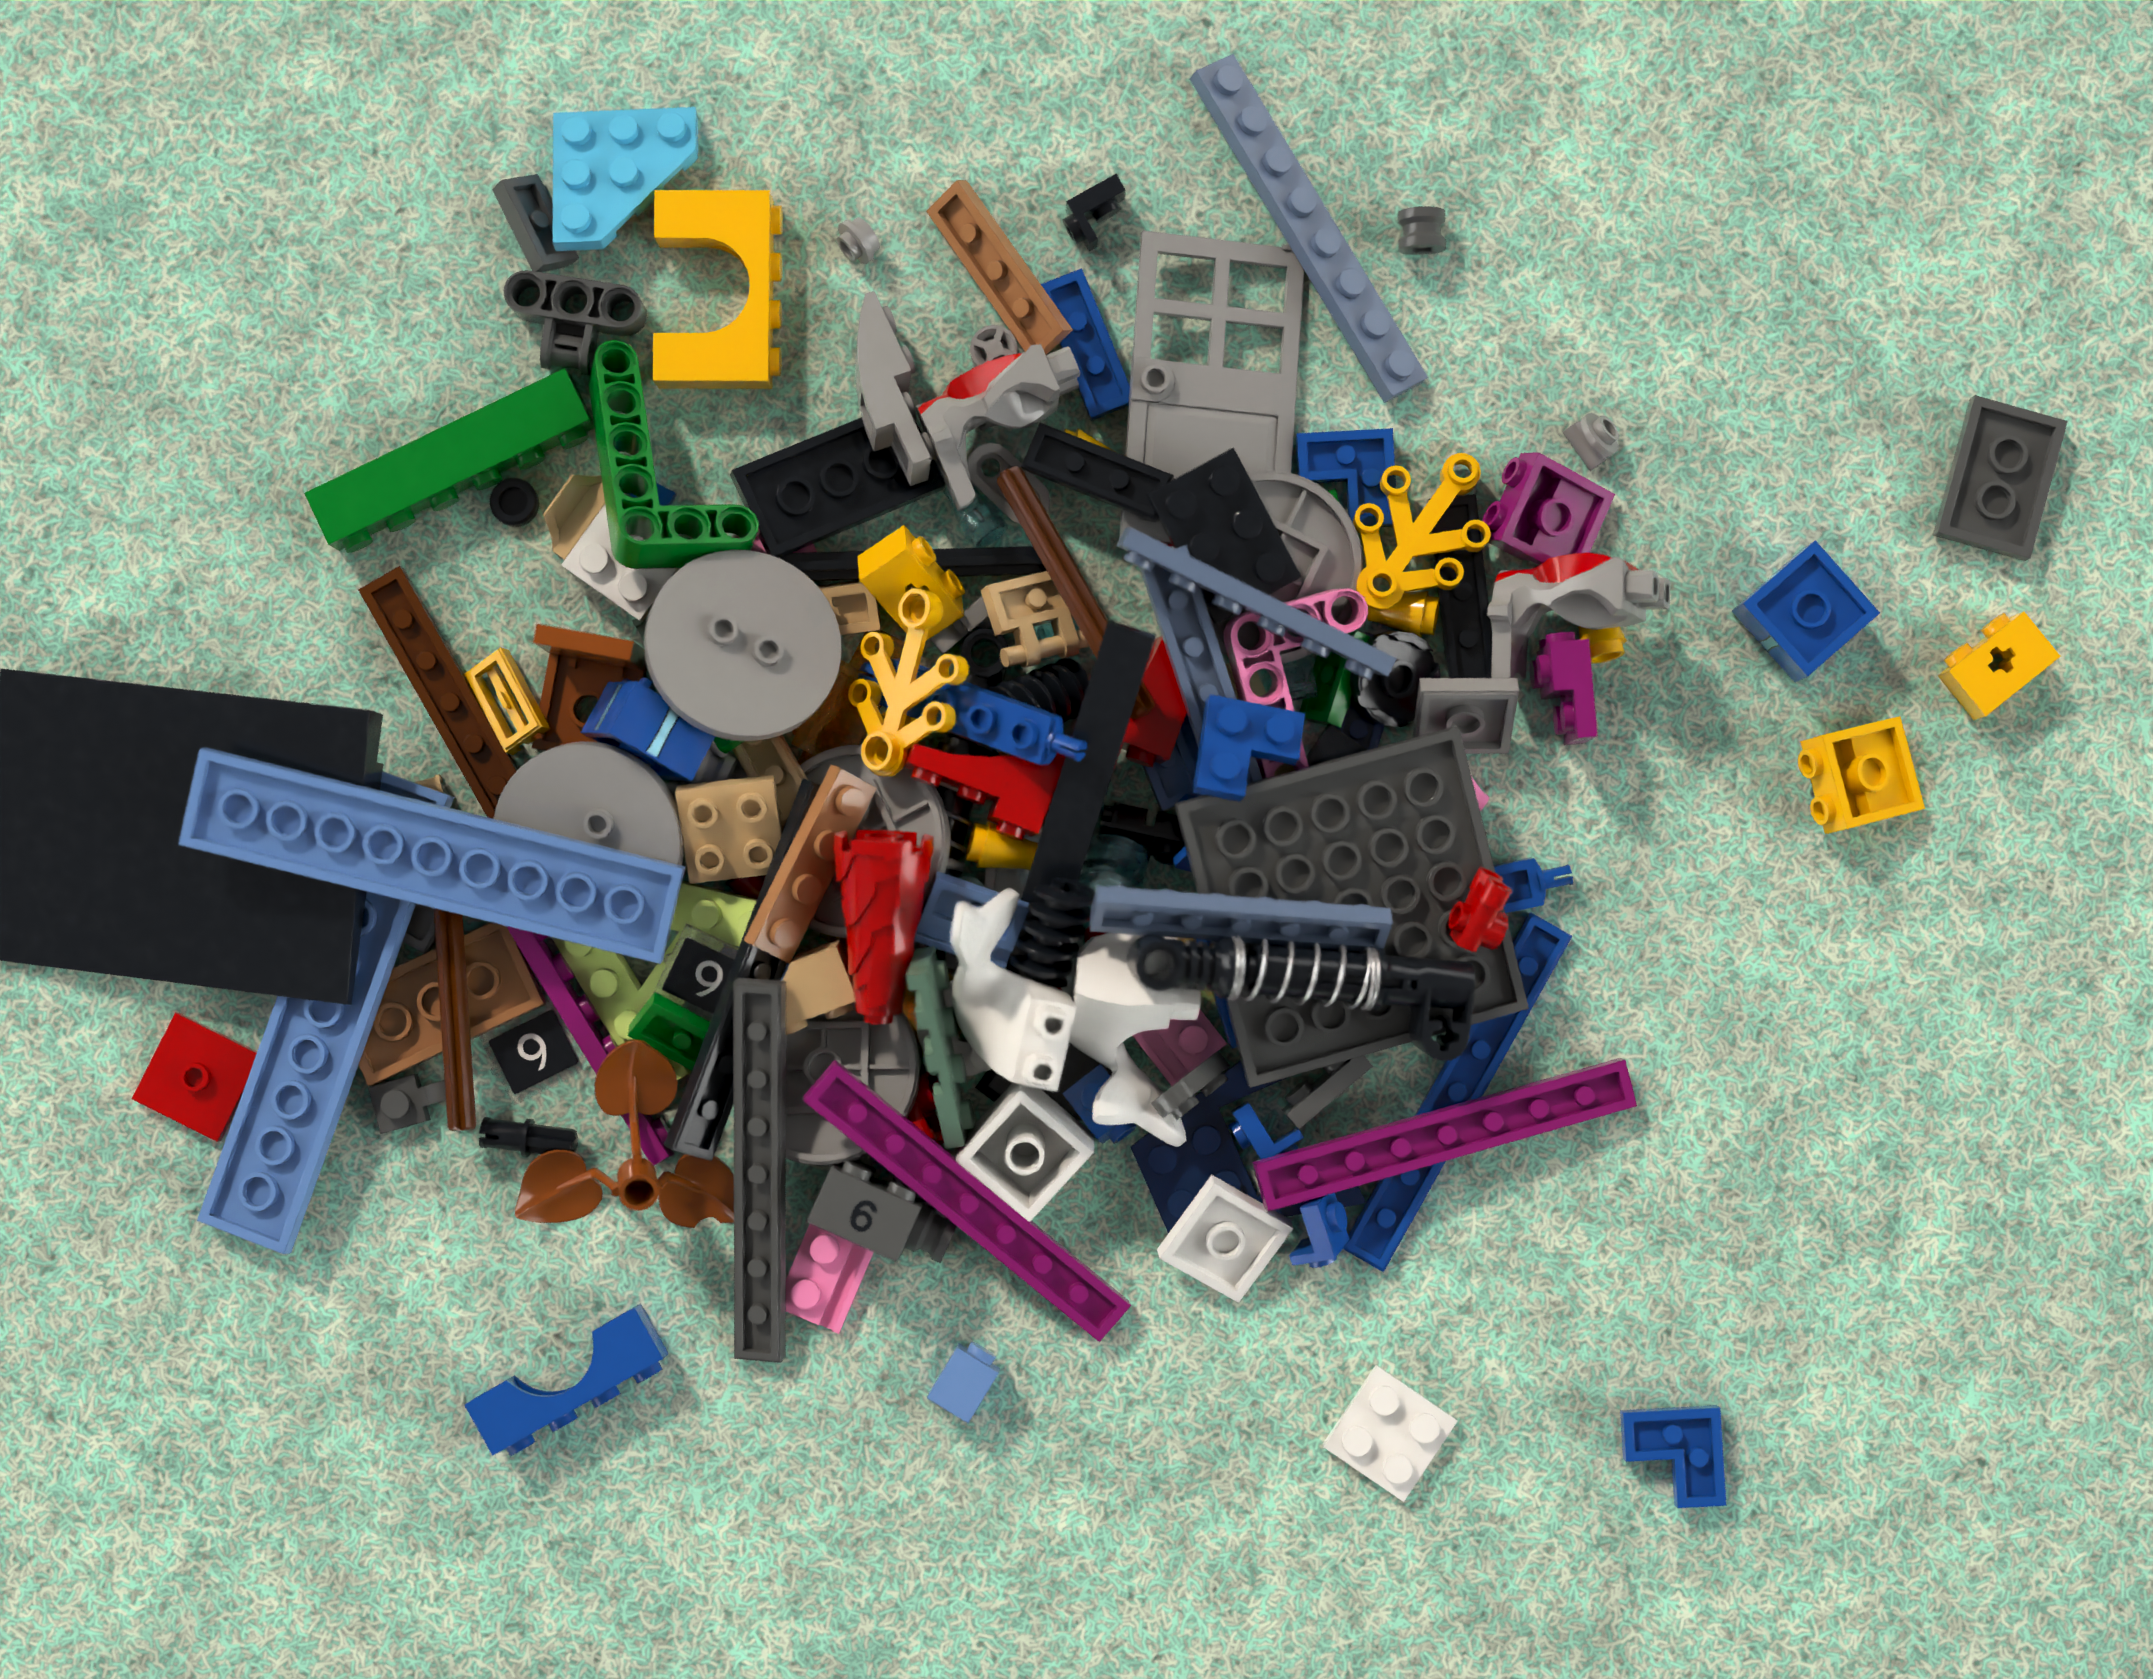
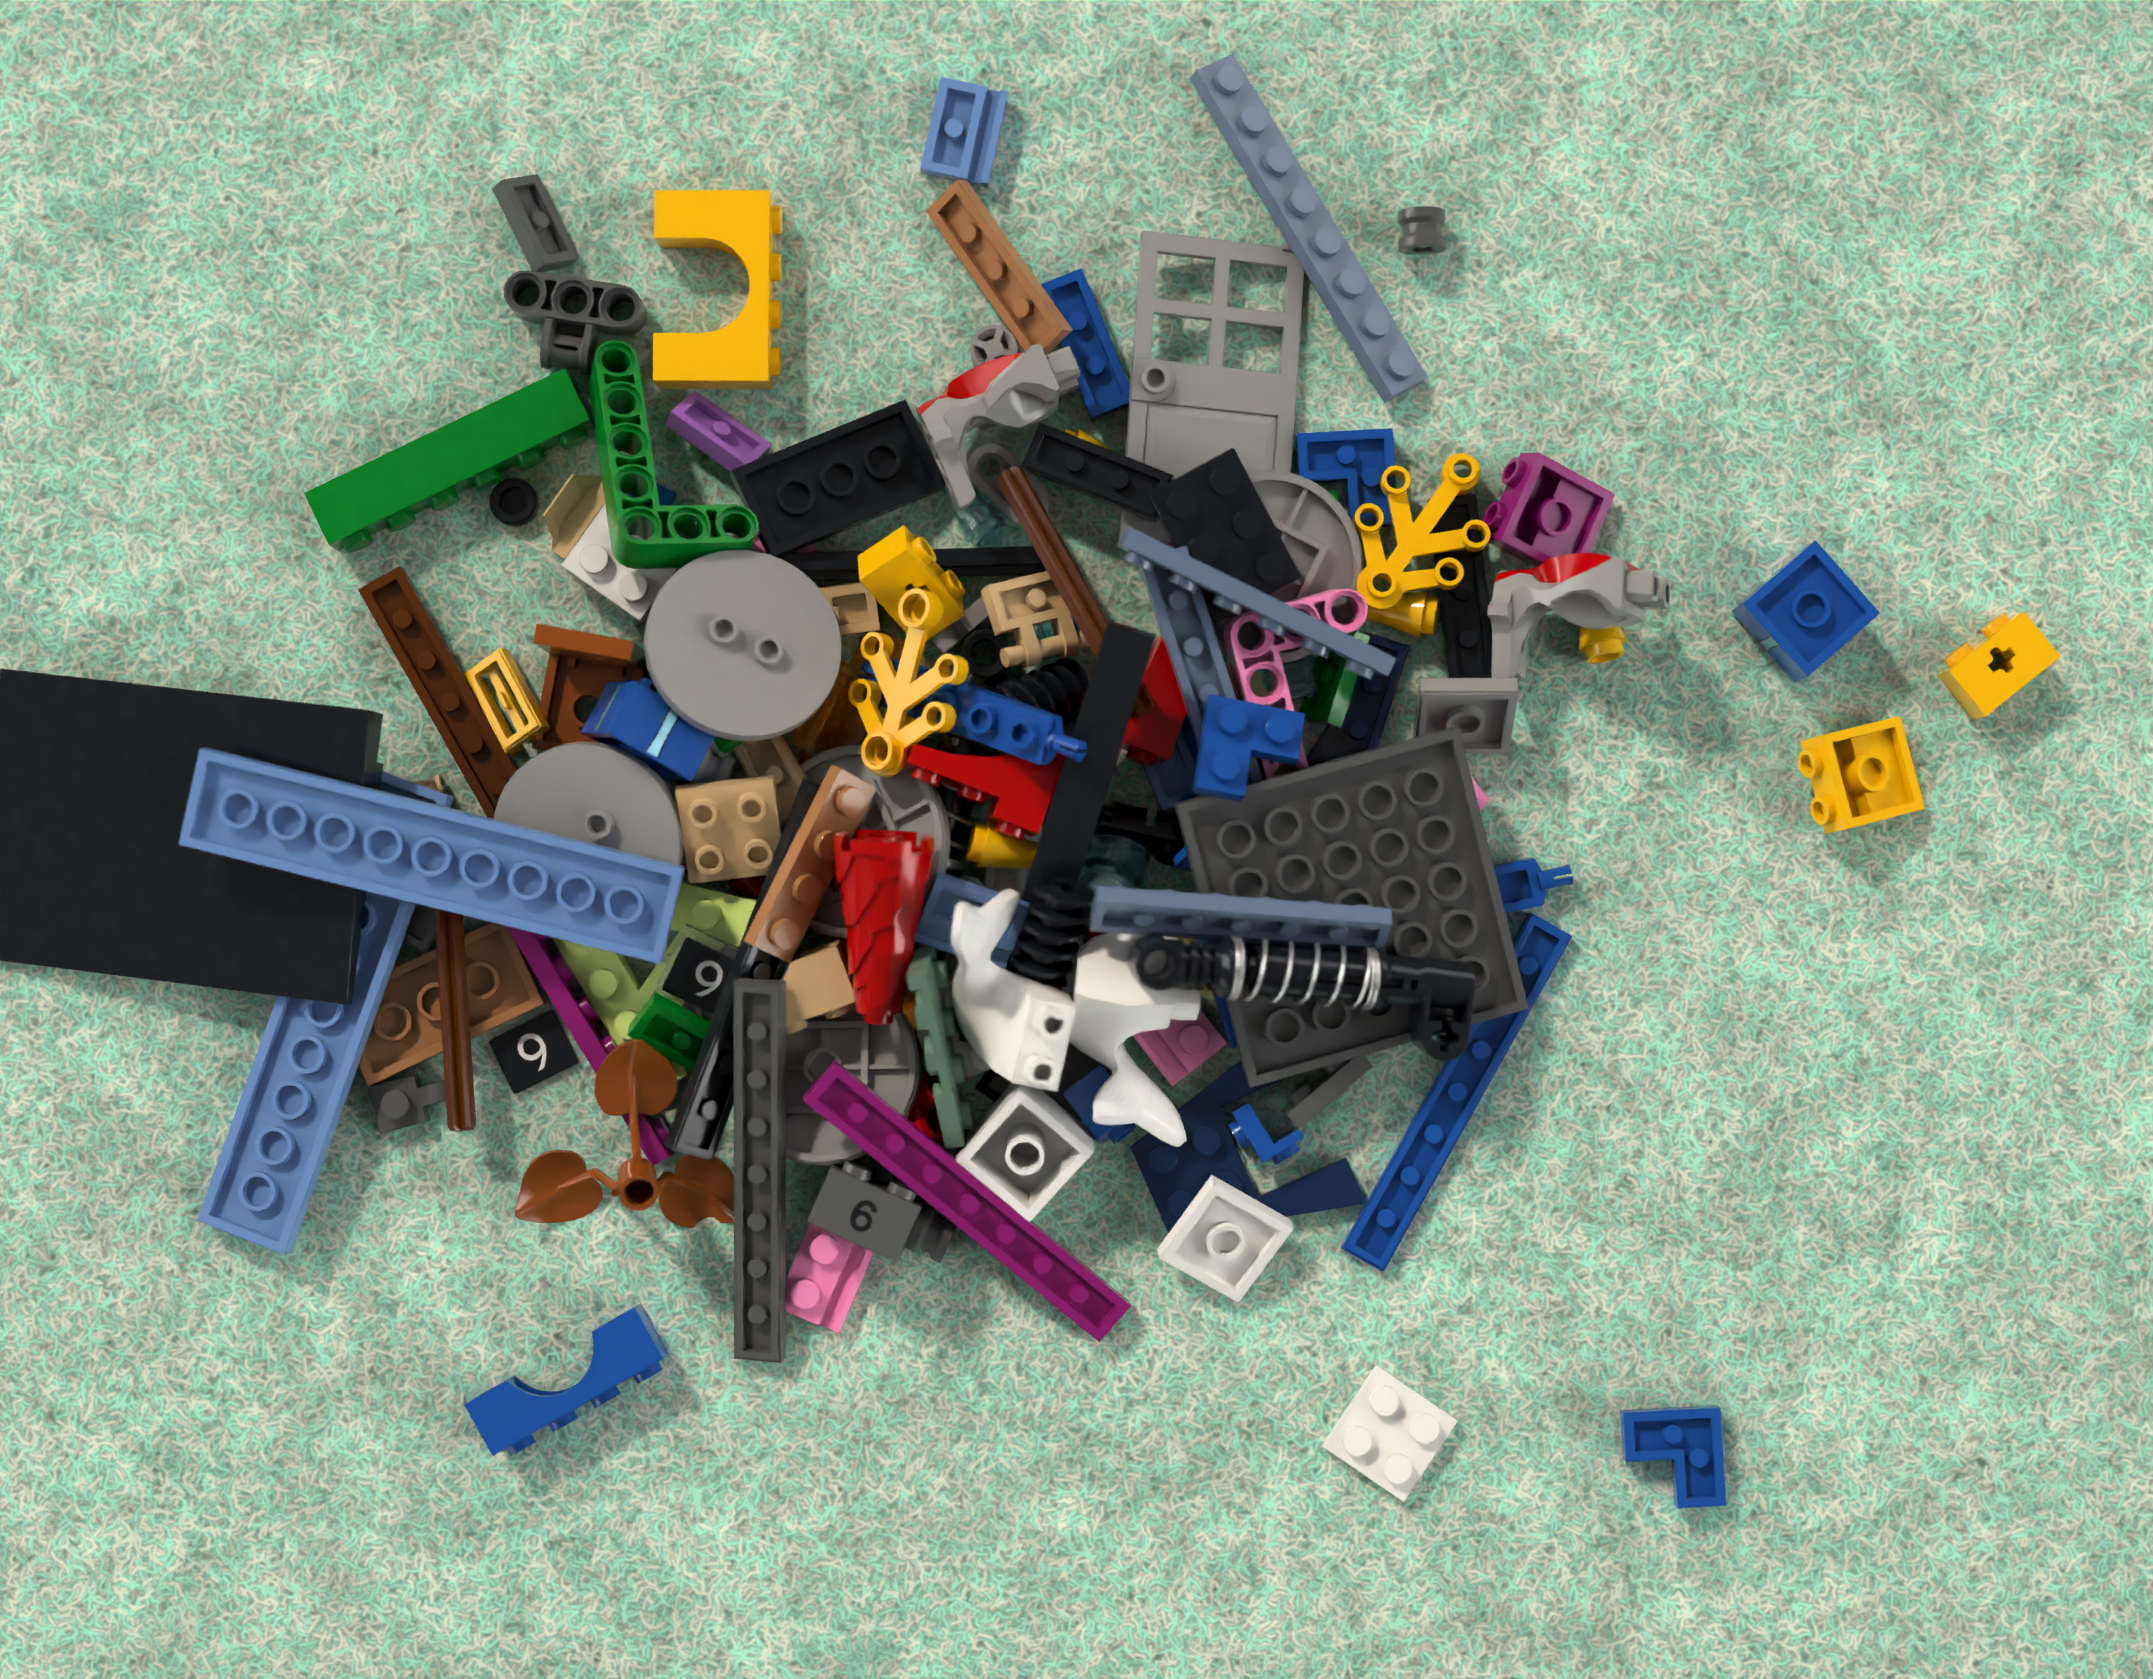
red plate [132,1012,257,1142] -> none
black axle [479,1117,578,1157] -> none
medium azure plate [553,107,698,251] -> none
light grey plate [837,217,880,264] -> none
light grey slope [855,291,935,486] -> none
medium blue brick [927,1342,1000,1423] -> none
black bracket [1062,174,1126,252] -> none
dark grey plate [1151,1051,1230,1120] -> none
magenta plate [1253,1058,1637,1211] -> none
blue bracket [1289,1193,1350,1268] -> none
black tile [1350,630,1441,727] -> none
red plate [1448,867,1512,952] -> none
magenta plate [1530,632,1598,745] -> none
light grey plate [1563,413,1619,471] -> none
dark grey plate [1933,395,2068,561] -> none
none -> medium lavender plate [665,390,772,471]
none -> medium blue plate [920,77,1009,188]

